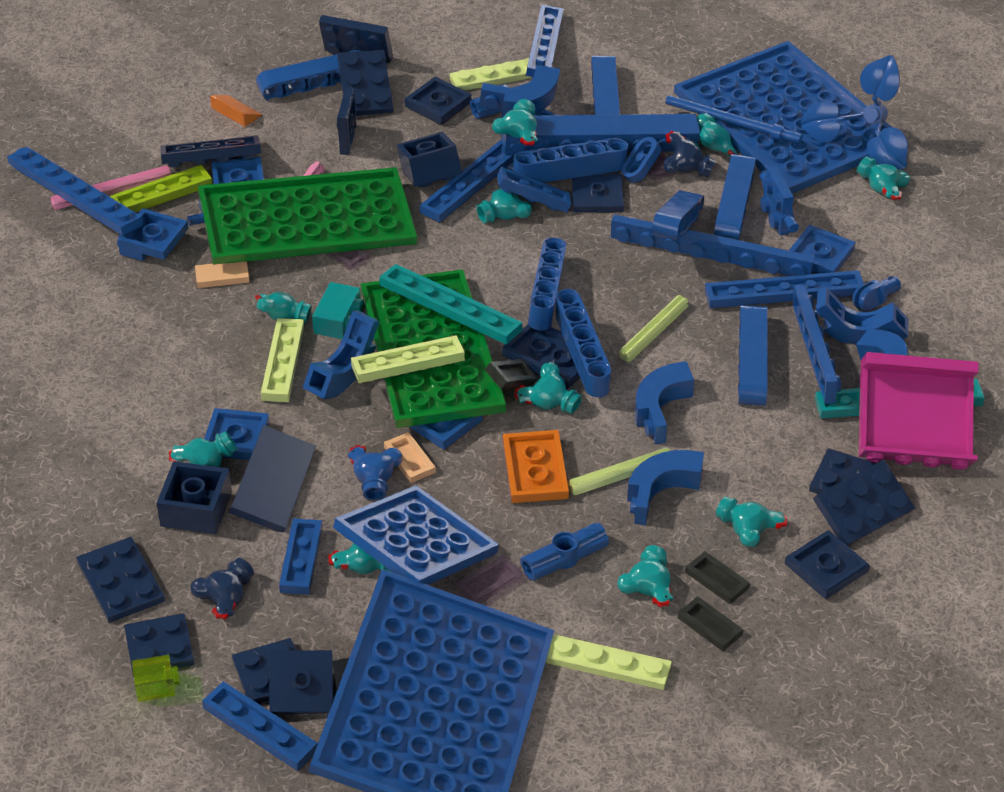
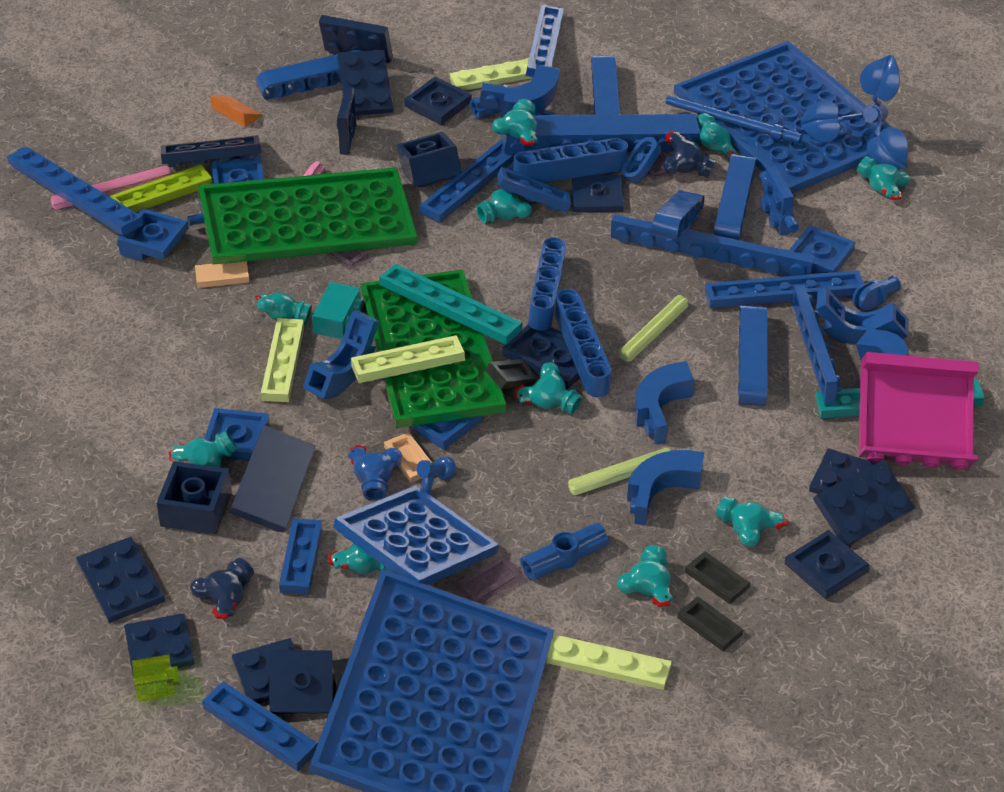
orange plate [503,430,569,503] -> none
none -> blue piece [416,457,456,496]

